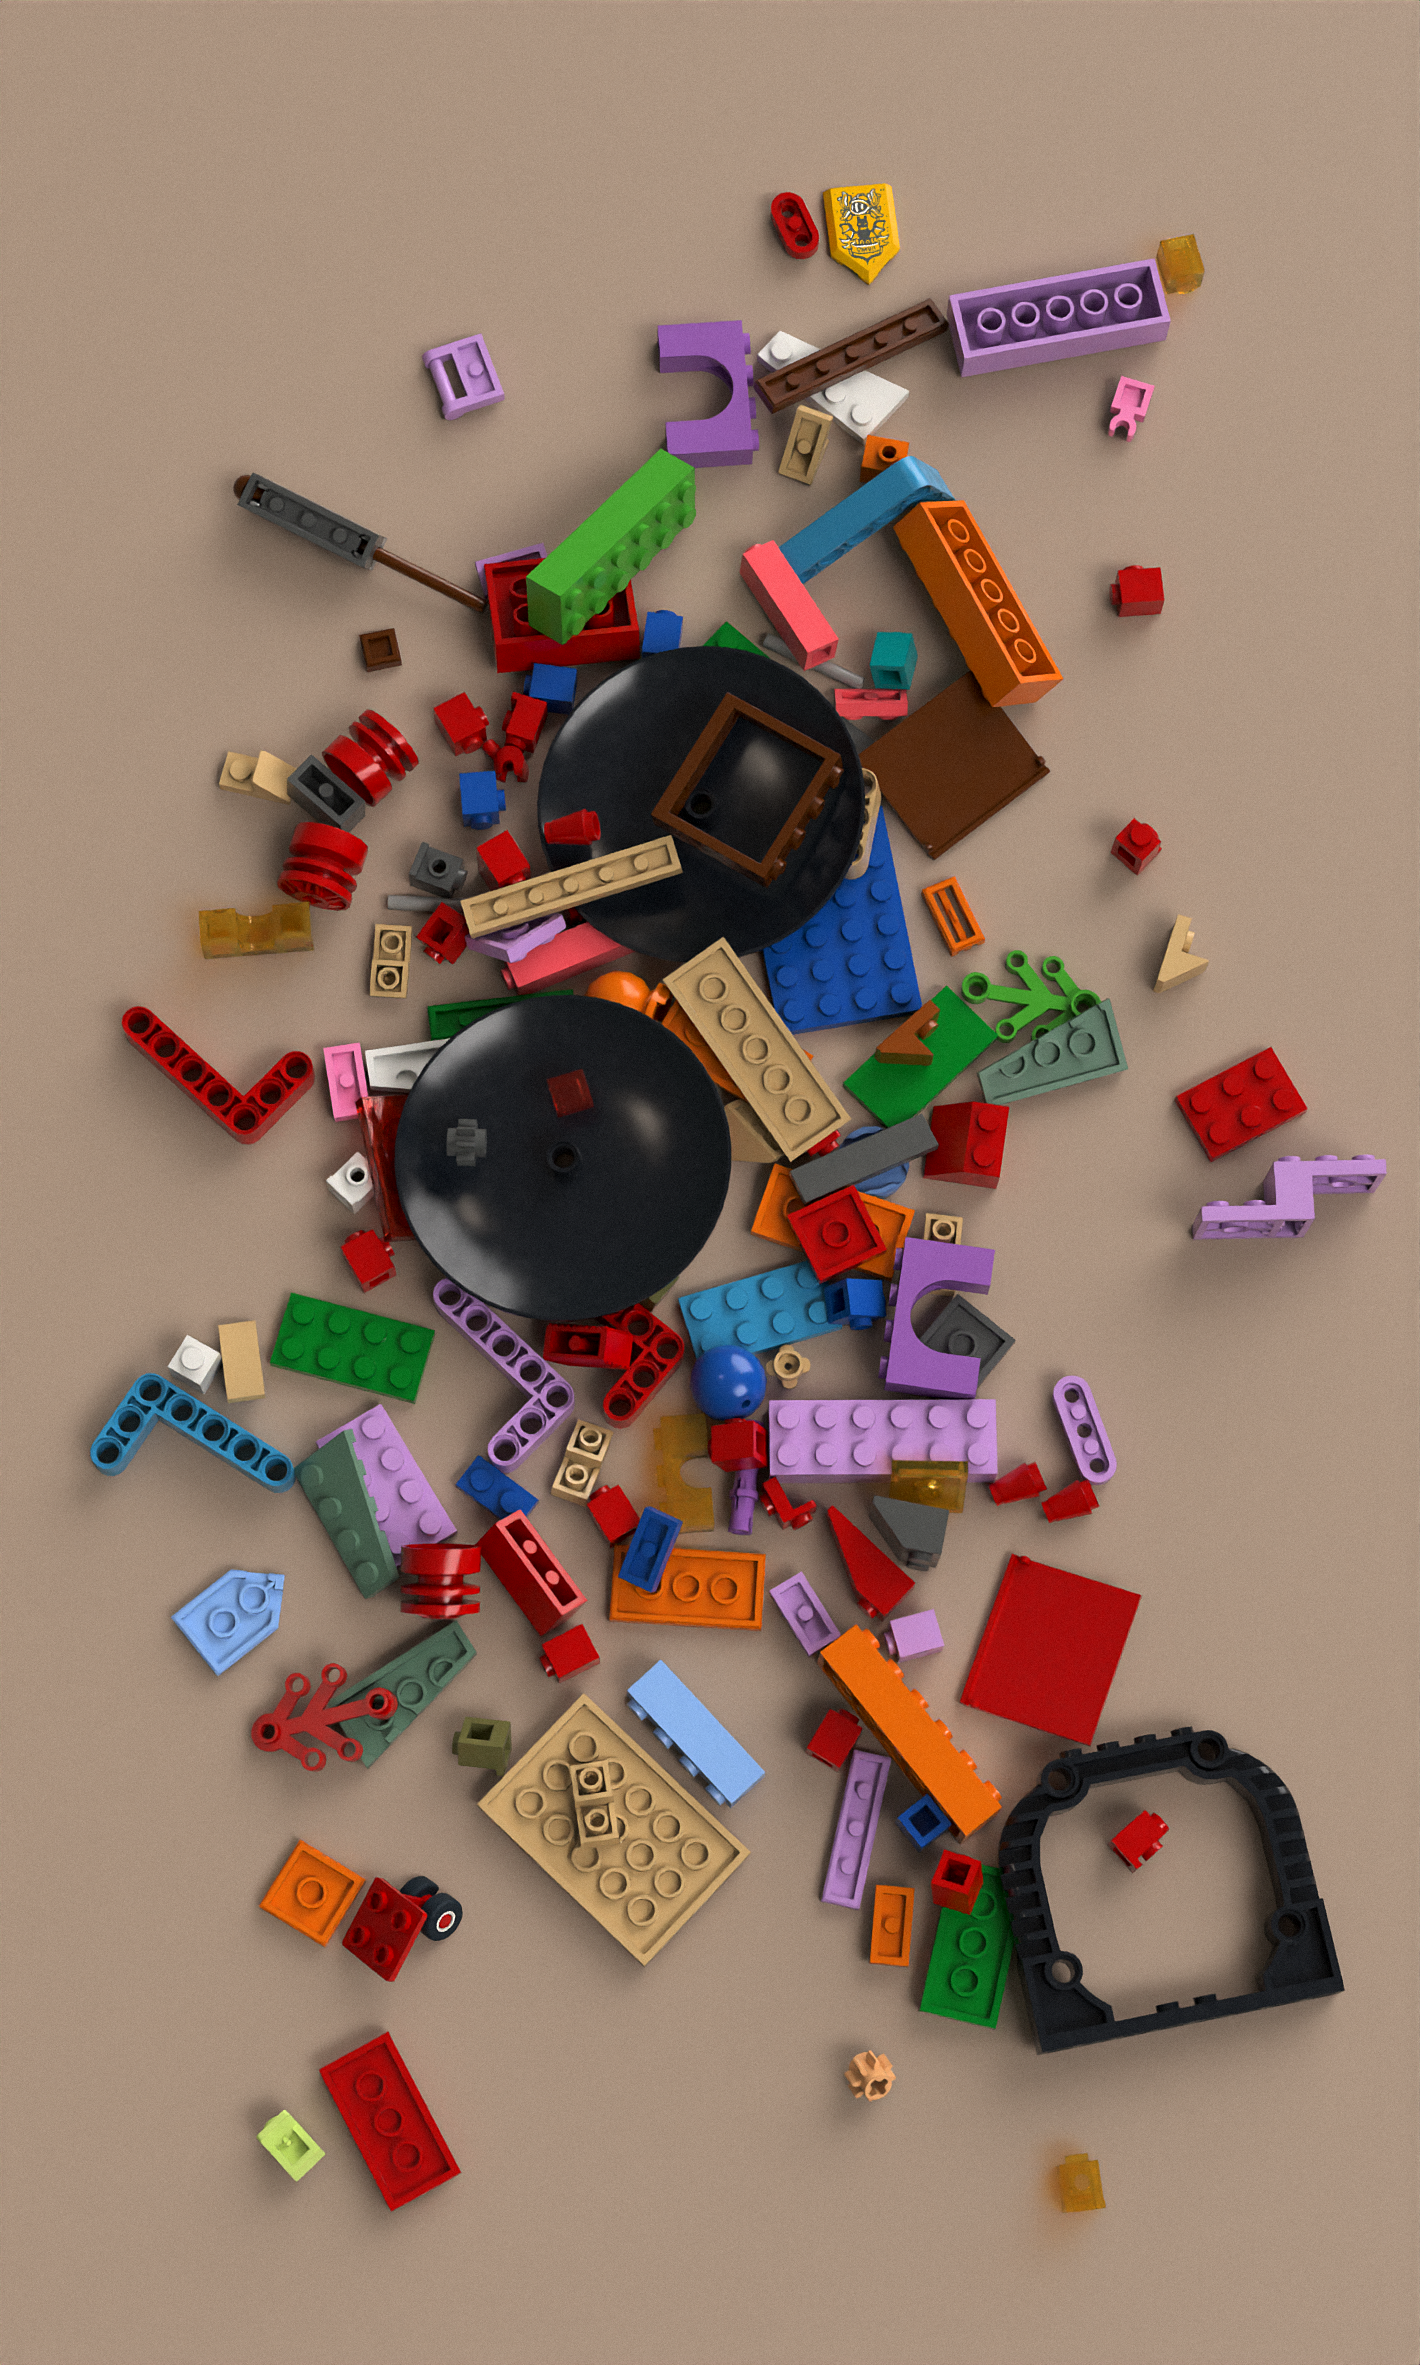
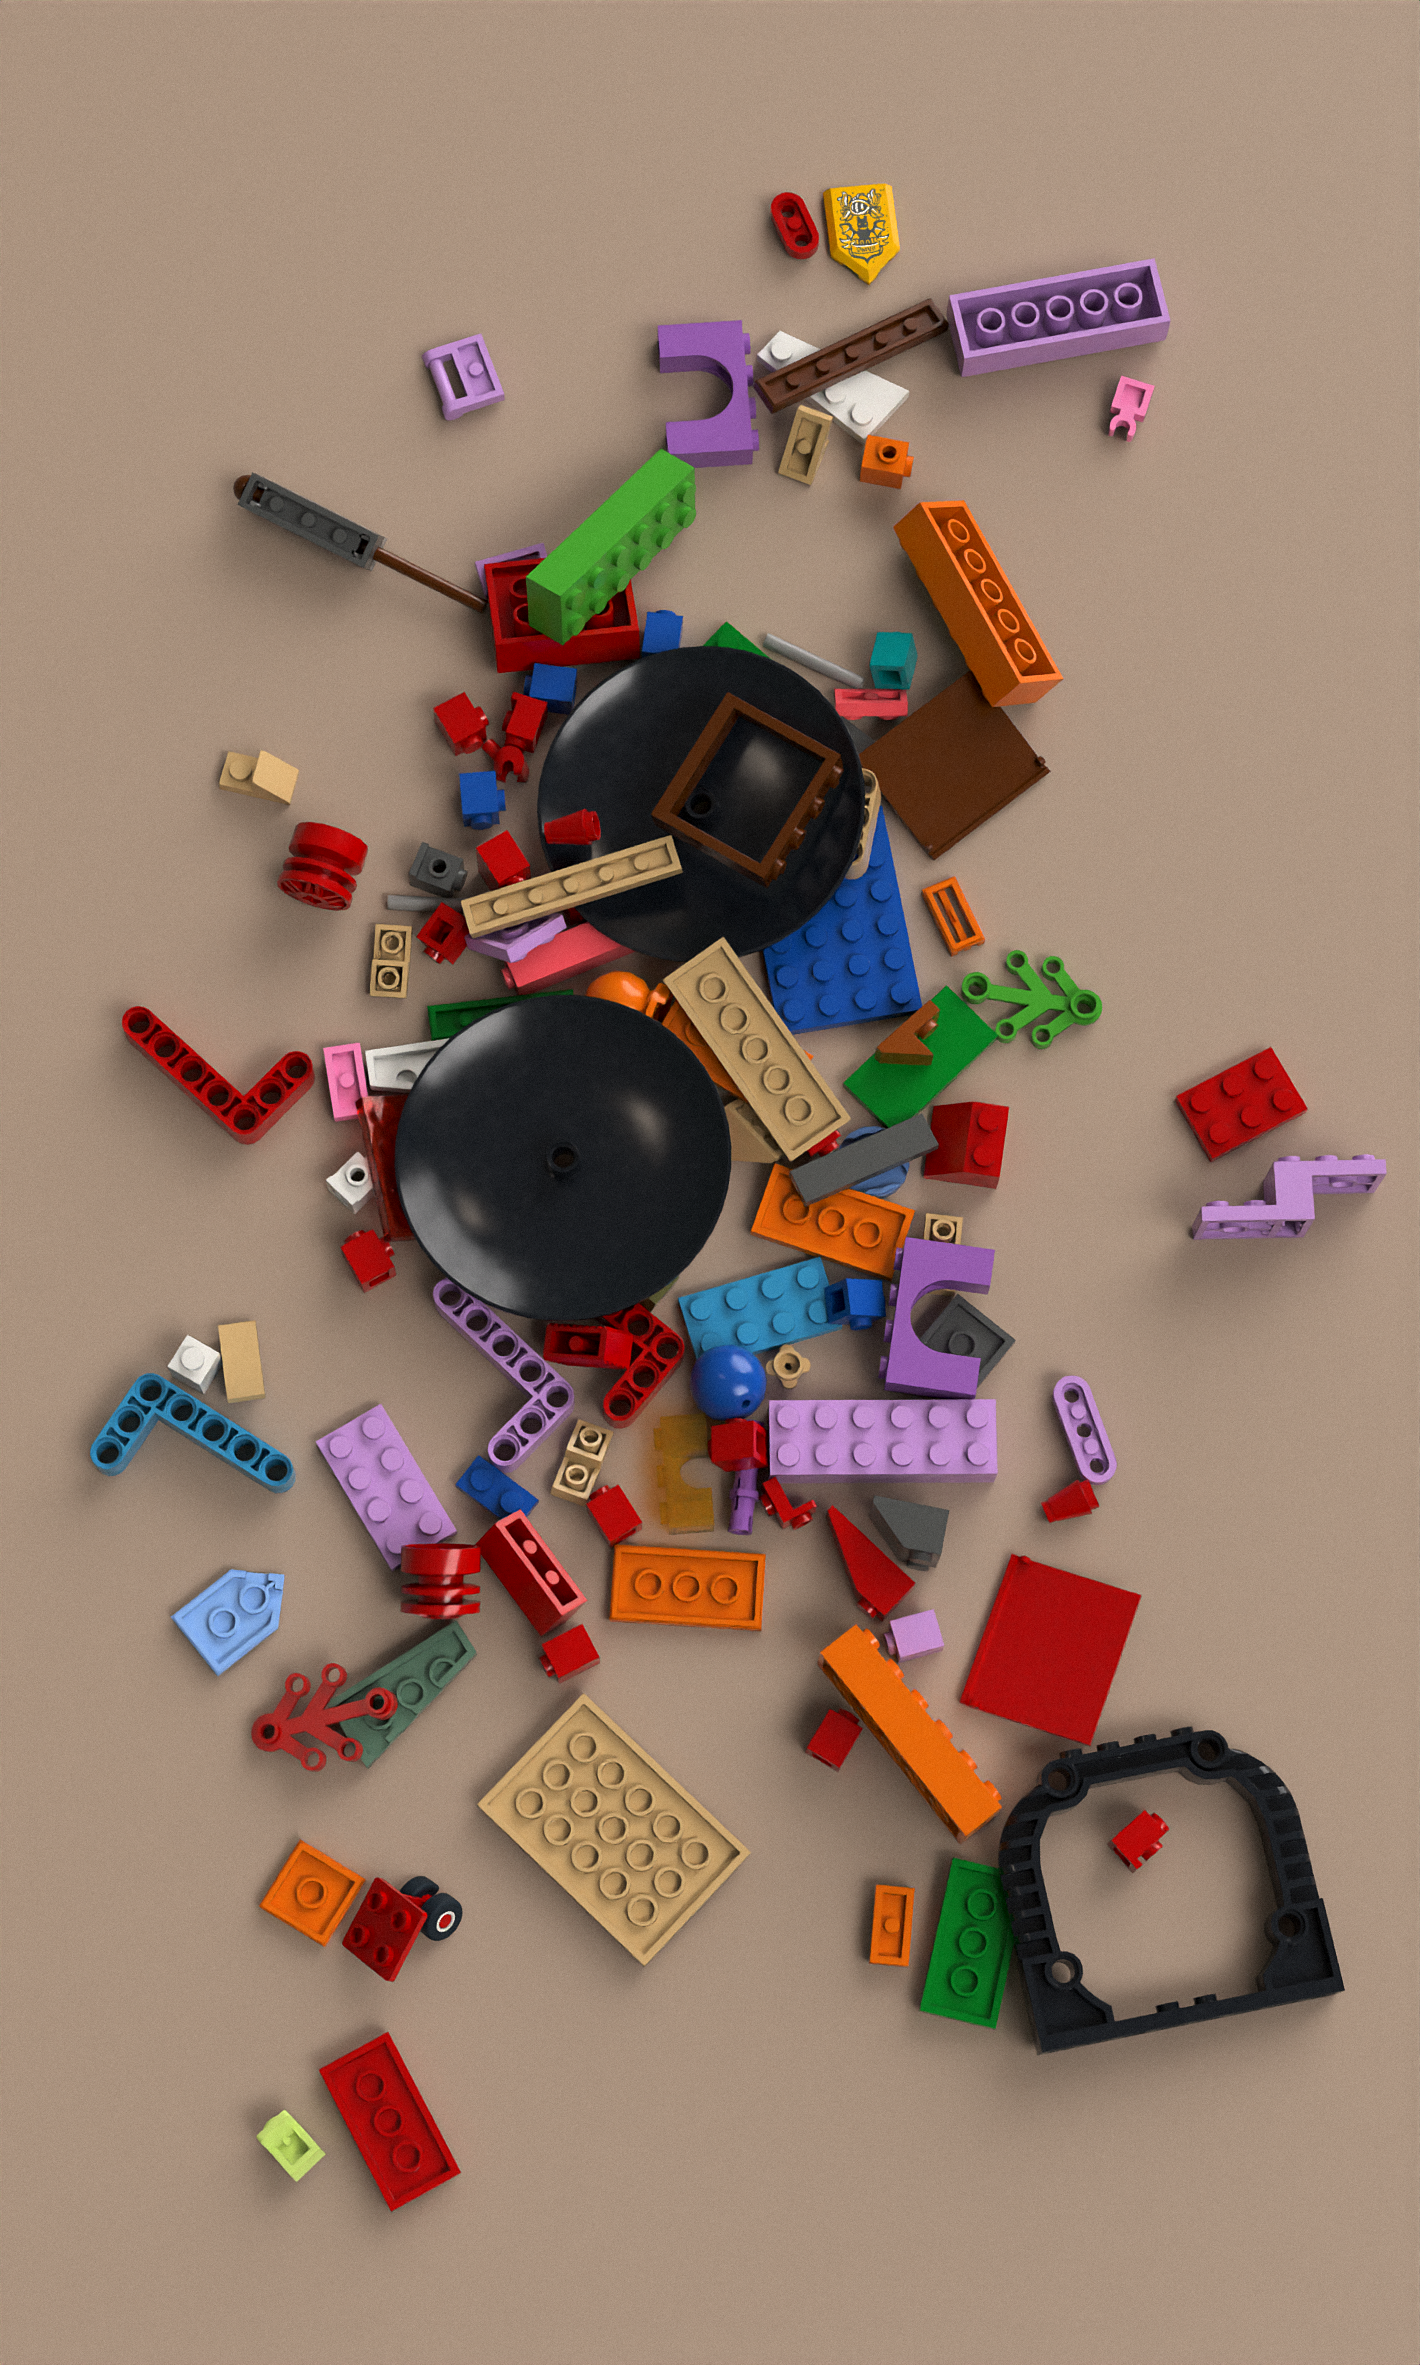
clear yellow arch [198,902,314,959] -> none
green plate [270,1292,436,1404] -> none
dark grey brick [287,754,365,832] -> none
sand green wing [294,1429,400,1599] -> none
red wheel [322,709,419,807] -> none
reddish brown tile [359,628,402,672] -> none
dark grey gear [447,1119,487,1166] -> none
olive brick [452,1717,512,1776] -> none
clear red tile [547,1069,594,1118] -> none
tan slope [569,1760,620,1849] -> none
blue plate [618,1506,683,1593] -> none
light blue brick [627,1659,765,1808] -> none
coral brick [739,540,839,671] -> none
lavender plate [769,1571,841,1658] -> none
dark azure beam [779,456,955,584] -> none
red plate [787,1184,887,1284] -> none
lavender tile [821,1750,891,1910] -> none
light nougat gear [844,2050,896,2102] -> none
clear yellow tile [888,1460,968,1513] -> none
blue brick [895,1793,952,1853] -> none
red brick [931,1849,983,1915] -> none
sand green wing [976,998,1128,1105] -> none
red cone [988,1462,1047,1506] -> none
clear yellow brick [1056,2153,1106,2214] -> none
red brick [1109,565,1165,617] -> none
red brick [1110,818,1162,876] -> none
tan slope [1153,914,1209,993] -> none
clear yellow brick [1156,234,1205,294] -> none

